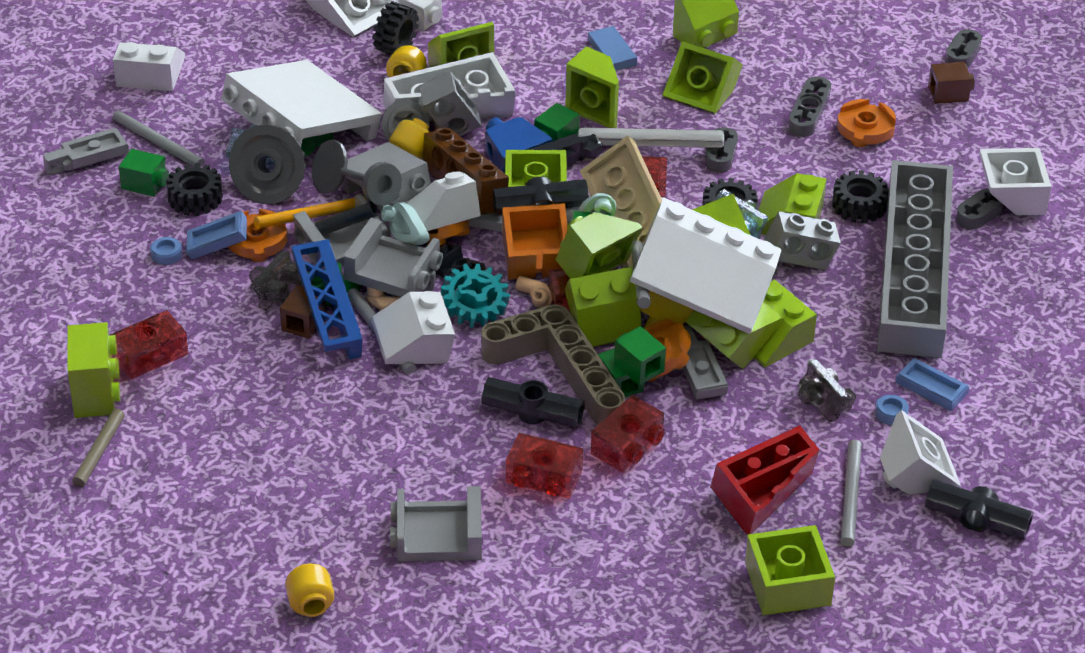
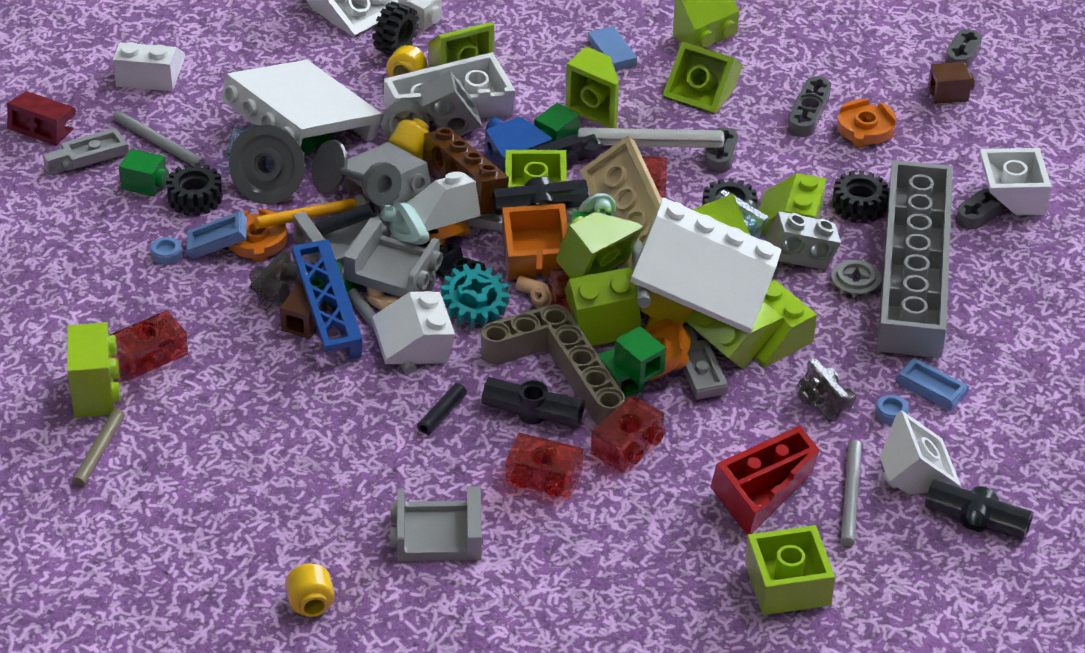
none -> dark red hinge [7,91,76,146]
none -> black piece [417,383,467,435]
none -> light grey gear [831,260,881,299]

